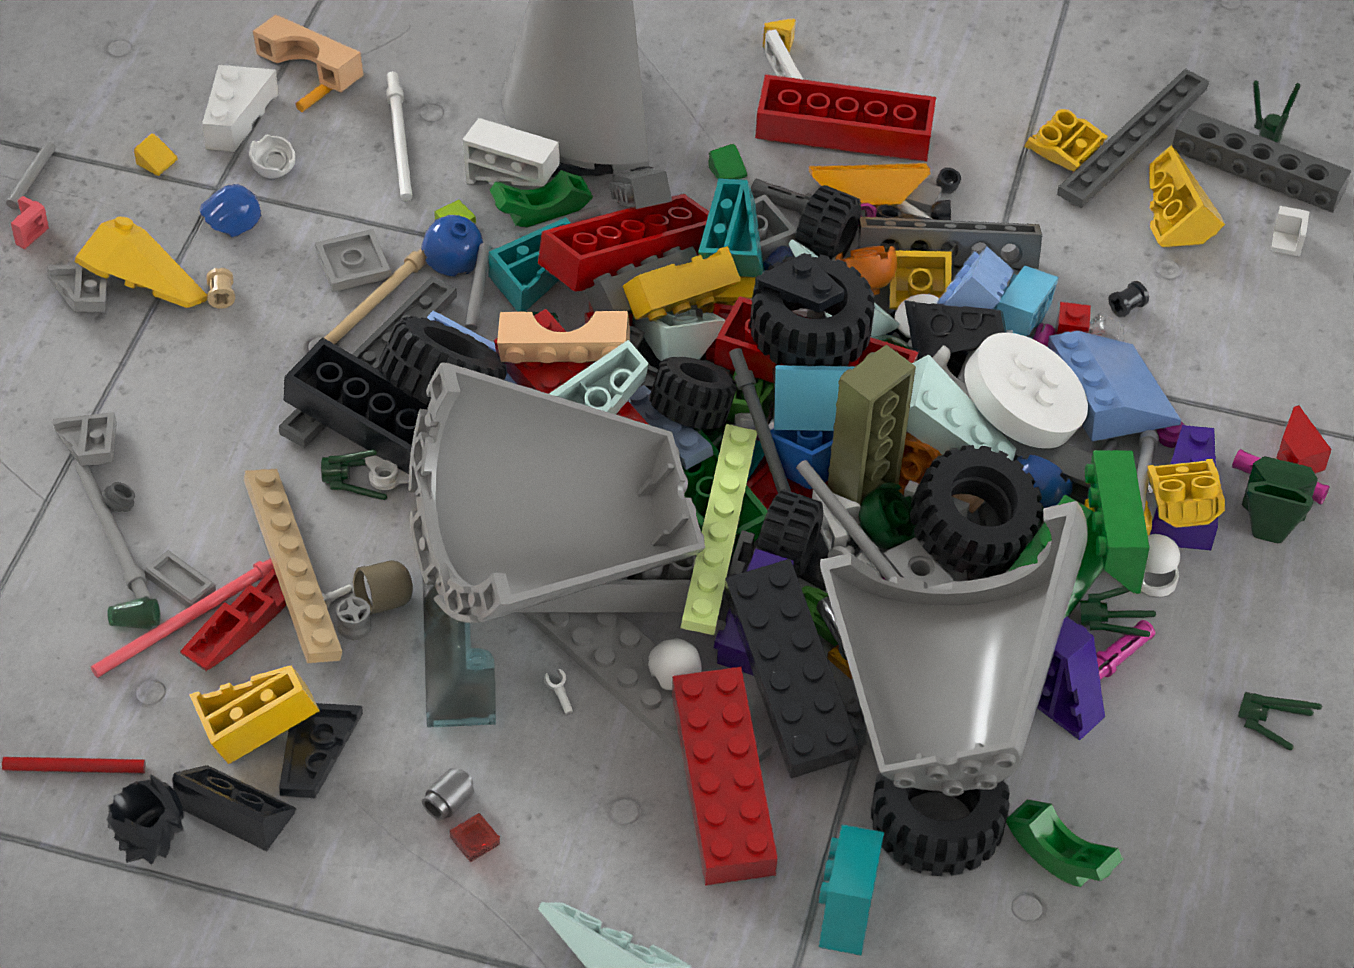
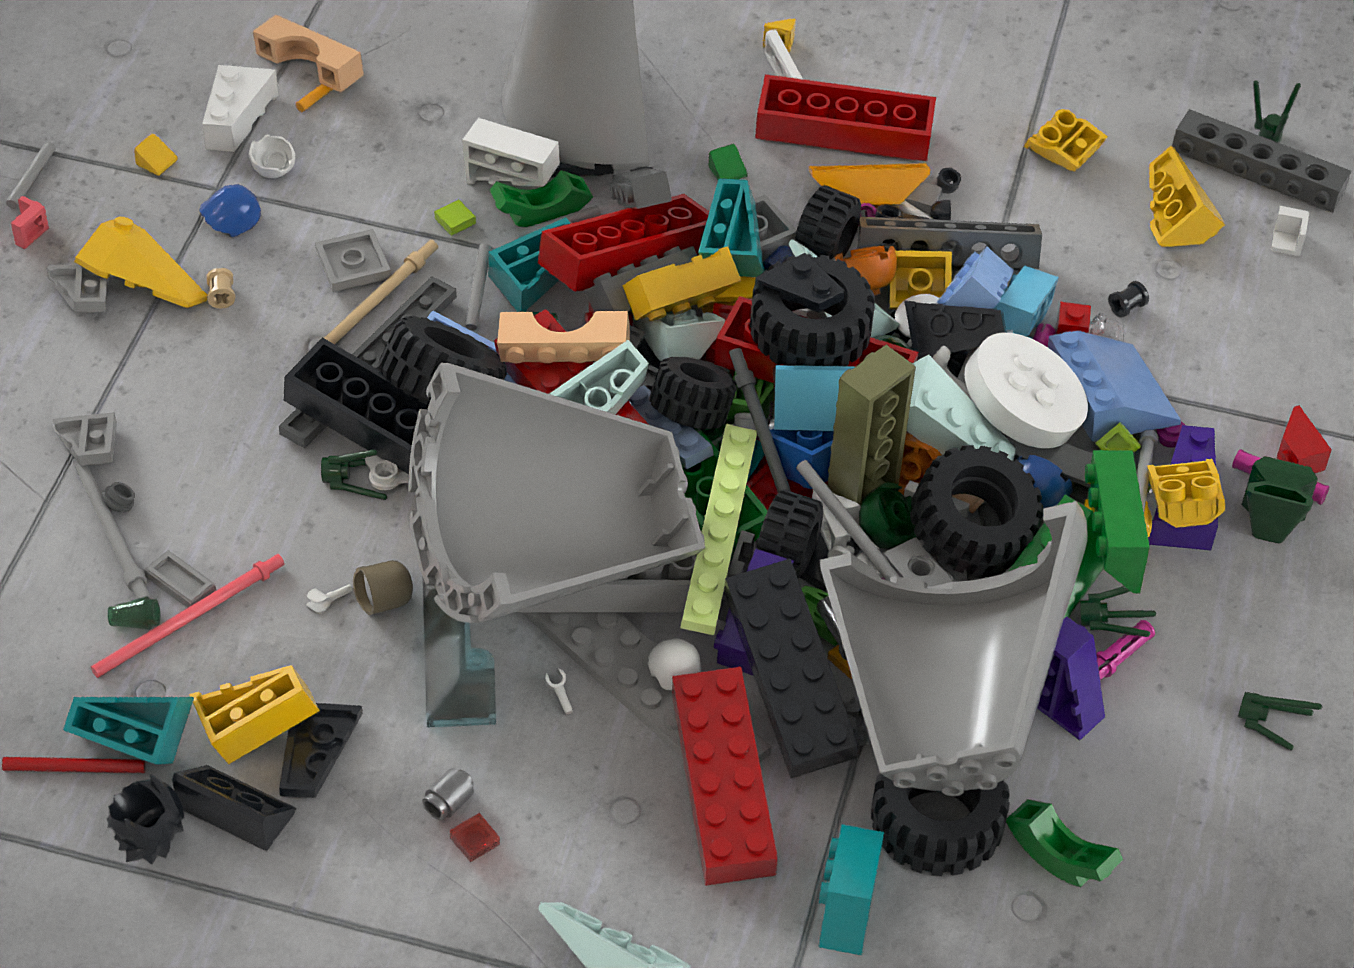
red slope [180,567,287,671] -> none
tan plate [244,469,342,663] -> none
light grey wheel [336,597,371,640] -> none
white bar [386,72,412,201] -> none
blue cylinder [421,215,483,276] -> none
dark grey pin [751,178,812,215] -> none
dark grey plate [1057,68,1209,208] -> none
white helmet [1141,534,1180,597] -> none
none -> teal wedge [63,697,194,765]
none -> lime tile [1095,422,1141,453]

